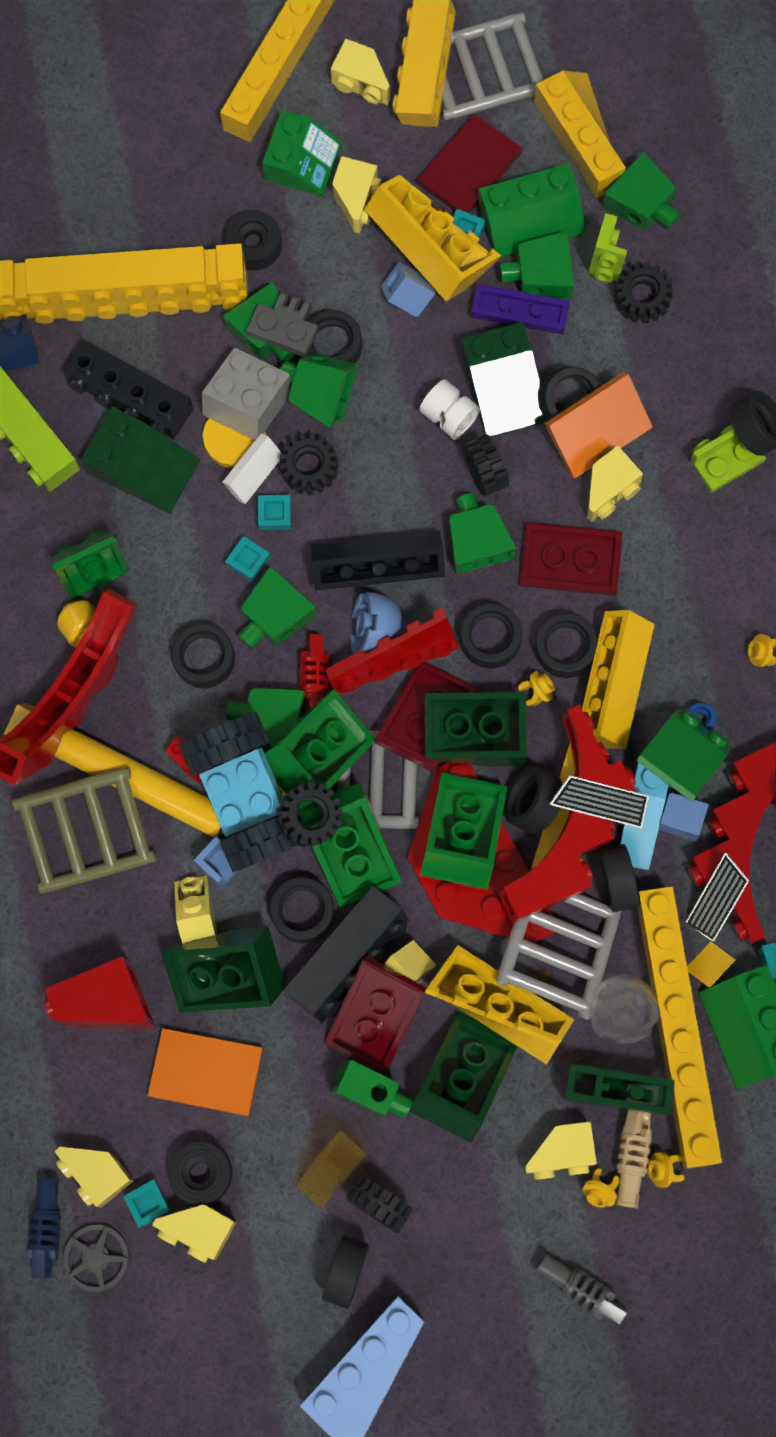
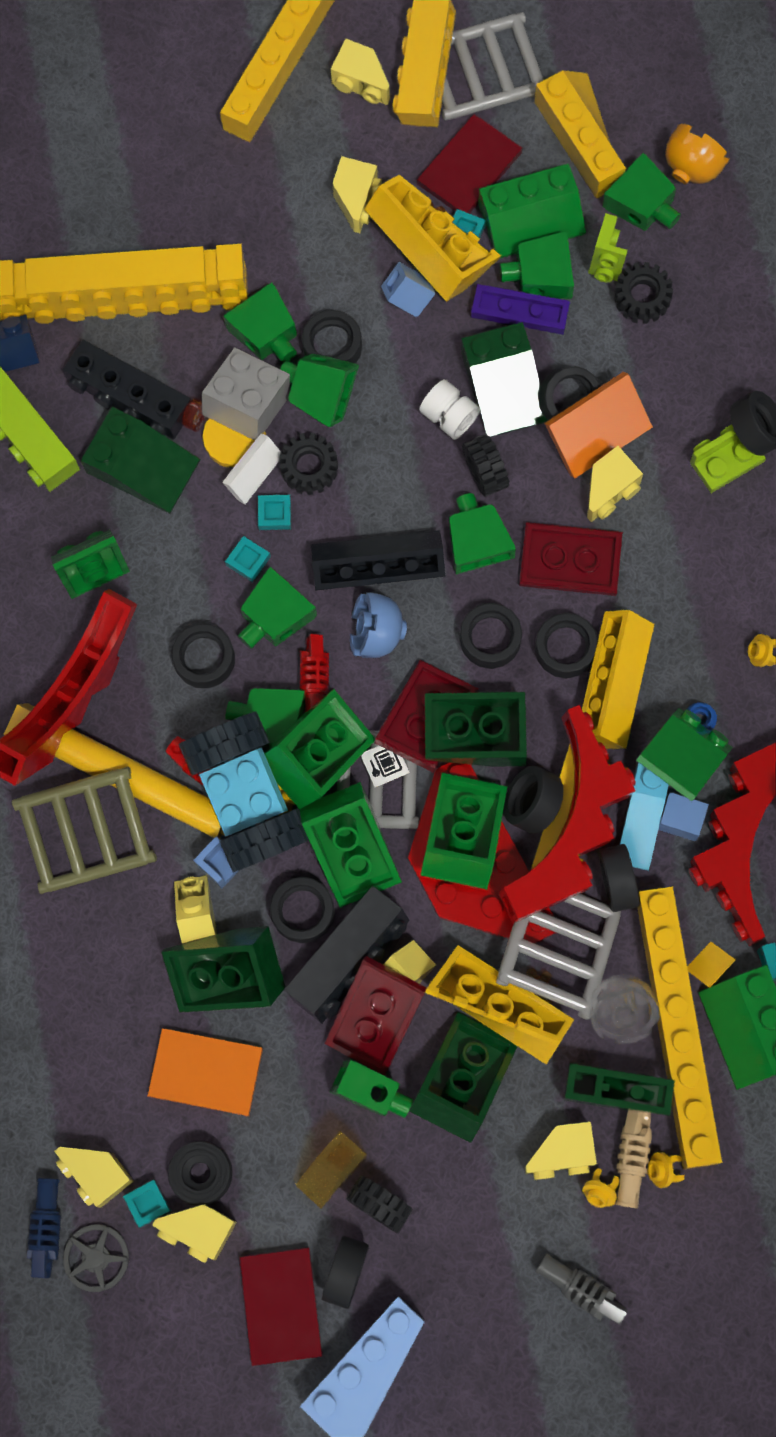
red slope [43,957,156,1030] -> none
yellow head [57,600,96,648] -> none
black tyre [225,210,282,271] -> none
dark grey hinge [246,292,318,357] -> none
green slope [262,110,342,197] -> none
black tyre [276,782,343,847] -> none
red wing [325,607,459,694] -> none
yellow plate [518,671,555,706] -> none
sticker [549,776,649,828] -> none
sticker [686,852,749,942] -> none
none -> clear red tile [182,398,206,432]
none -> dark red tile [240,1248,323,1366]
none -> white sticker [361,746,410,787]
none -> light orange cylinder [666,124,729,185]

